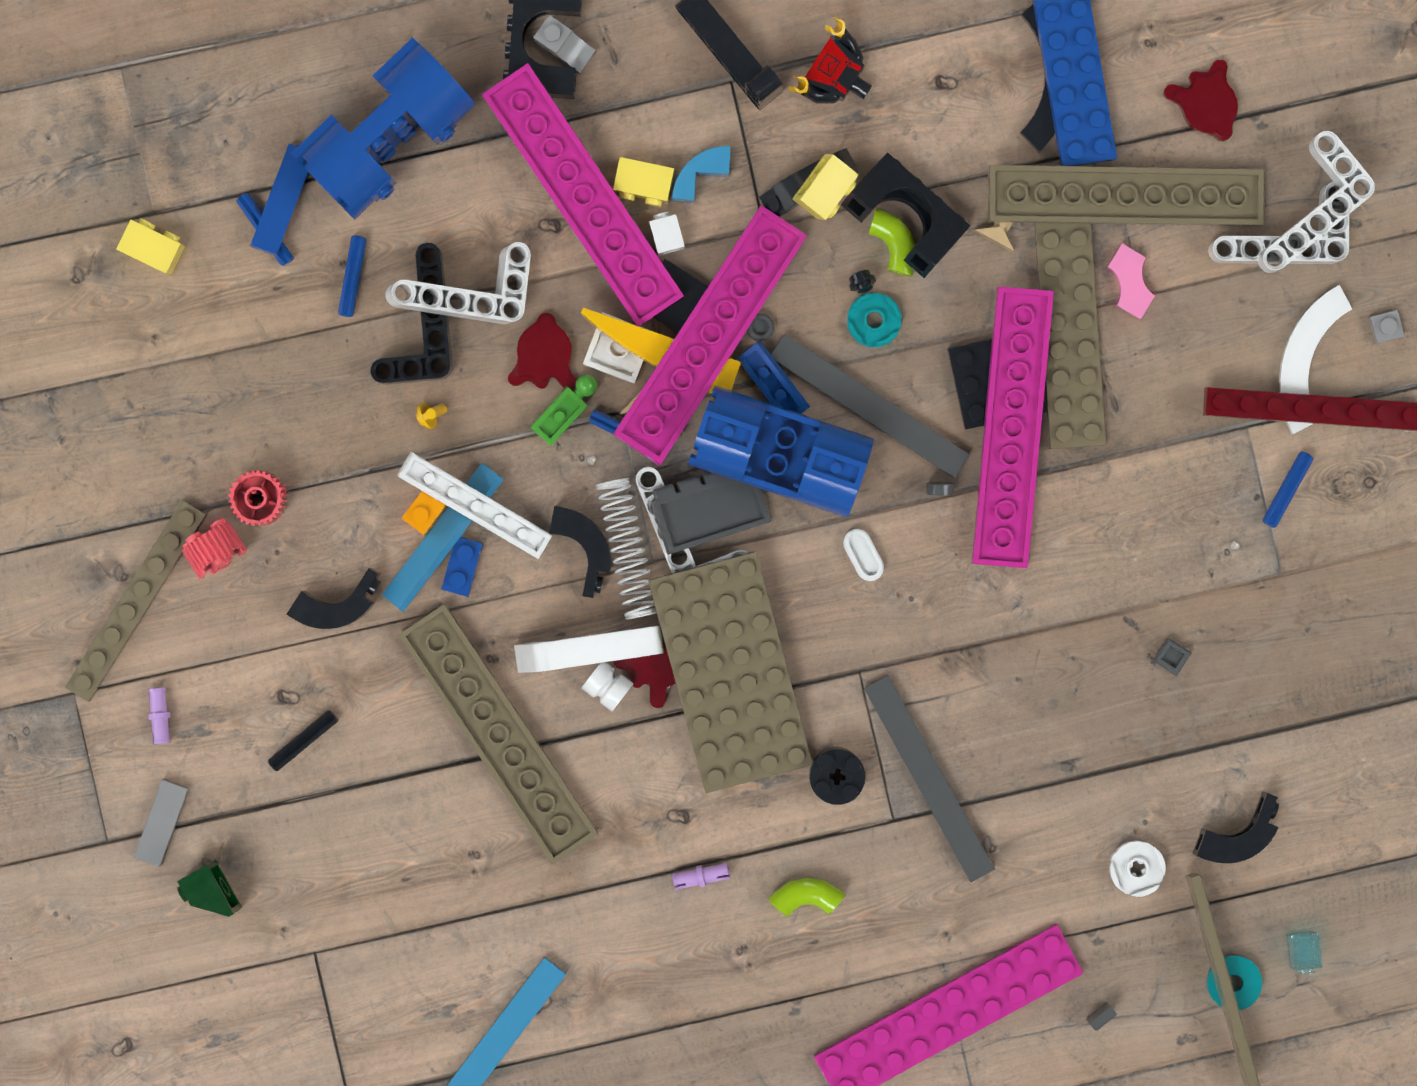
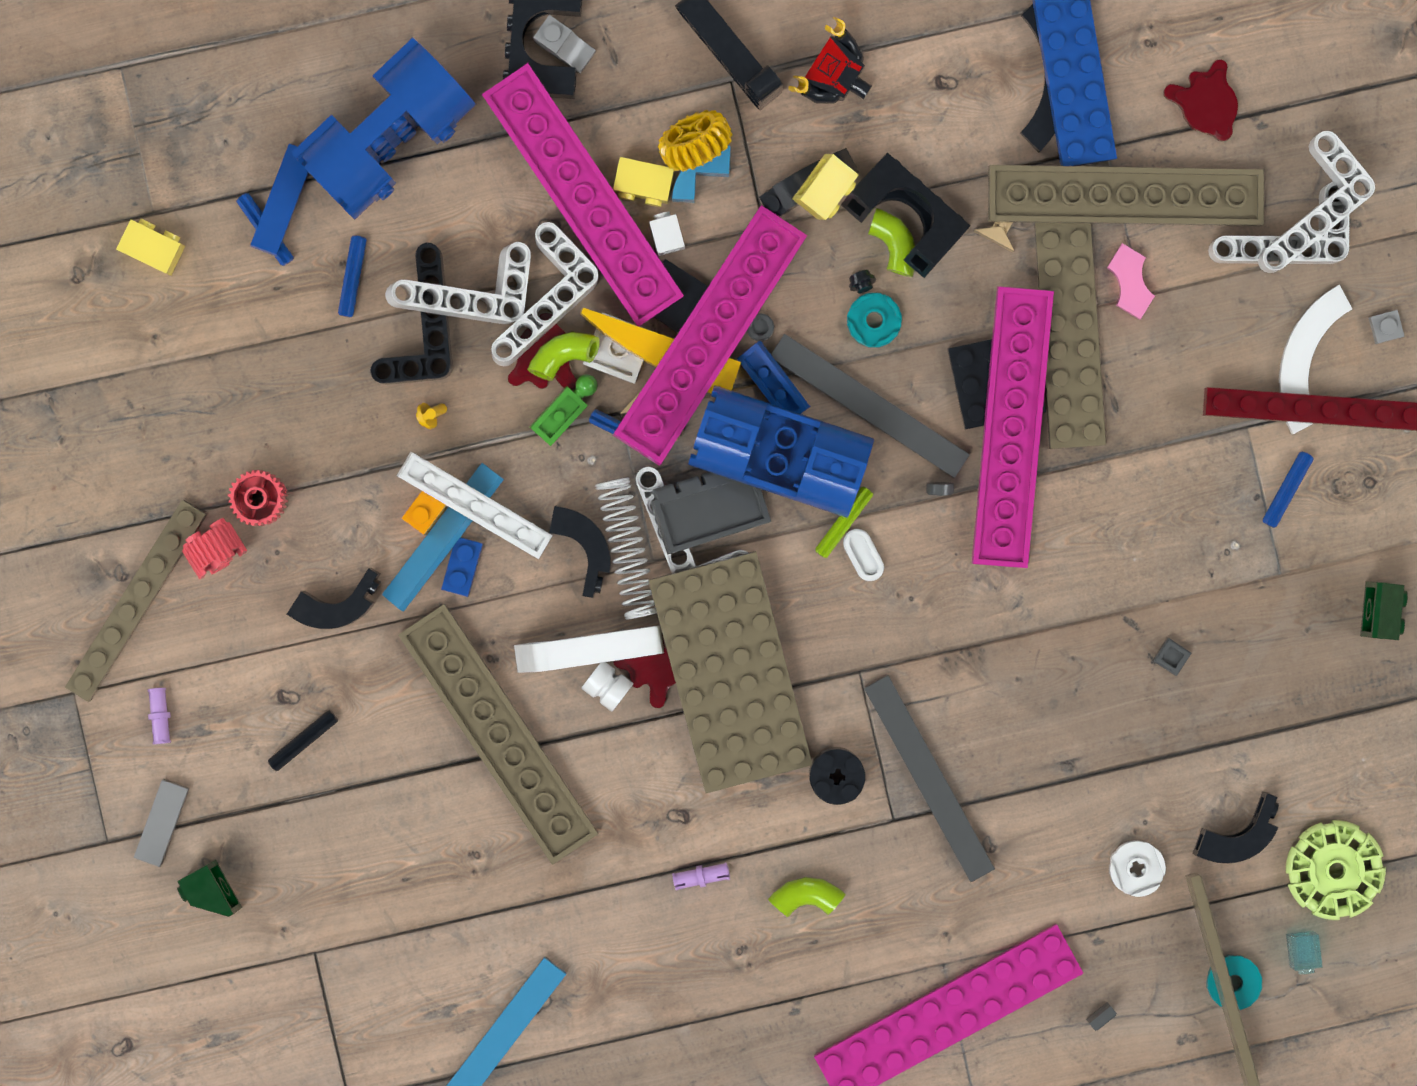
none -> white beam [491,222,598,366]
none -> lime cylinder [527,332,600,381]
none -> yellow gear [658,110,732,172]
none -> lime axle [815,486,873,558]
none -> yellowish green plate [1286,820,1386,920]
none -> dark green slope [1360,581,1408,640]

